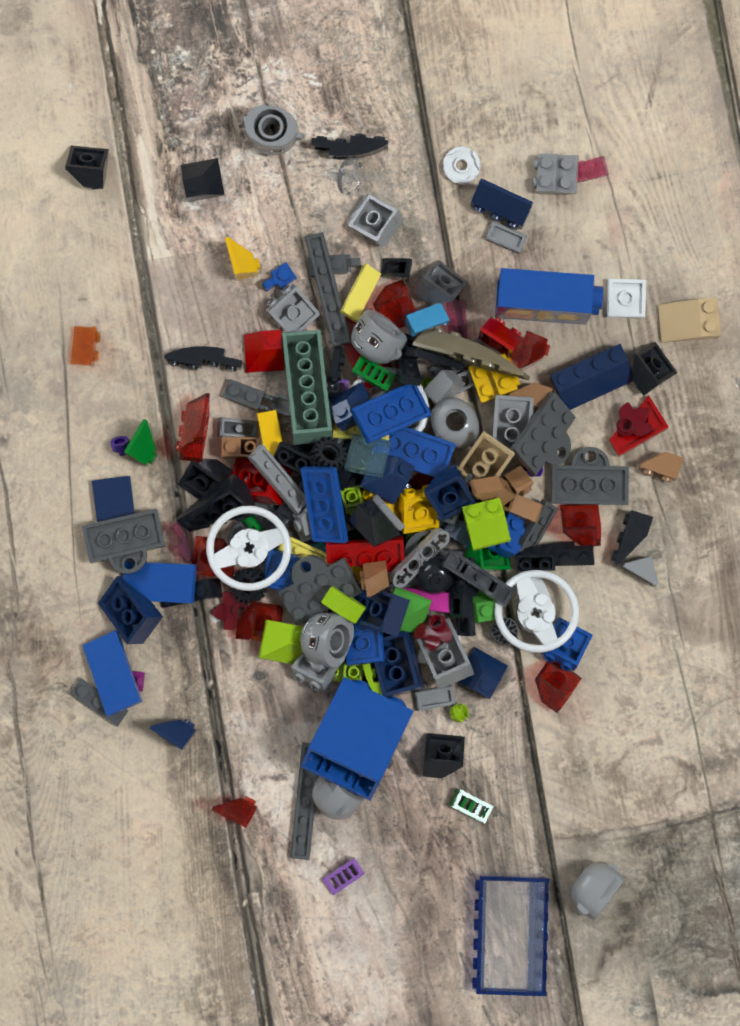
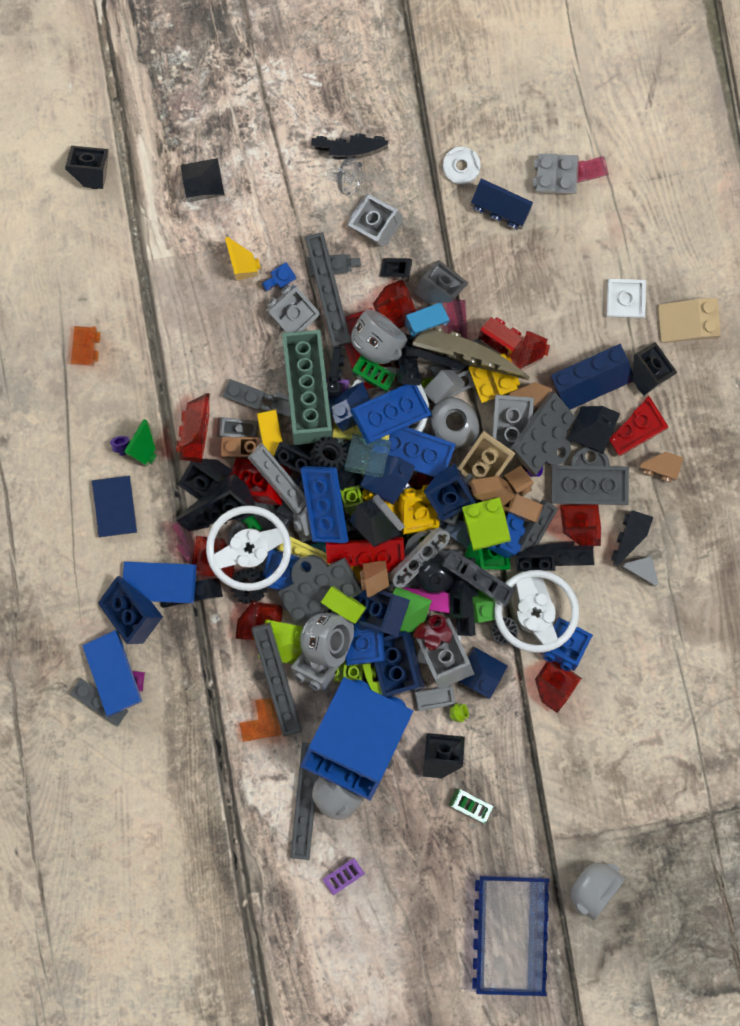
dark grey plate [82,509,166,574] -> none
dark blue slope [149,719,197,750] -> none
black slope [164,346,243,372] -> none
dark red plate [212,592,250,630] -> none
clear red slope [212,796,258,828] -> none
light grey piece [241,105,304,156] -> none
red slope [244,330,284,373] -> none
light yellow tile [340,263,381,322] -> none
light grey tile [485,221,527,254] -> none
blue brick [495,268,604,325] -> none
dark red plate [616,402,653,437] -> none
none -> clear orange plate [240,697,281,742]
none -> dark grey tile [251,622,302,737]
none -> black slope [568,406,620,454]

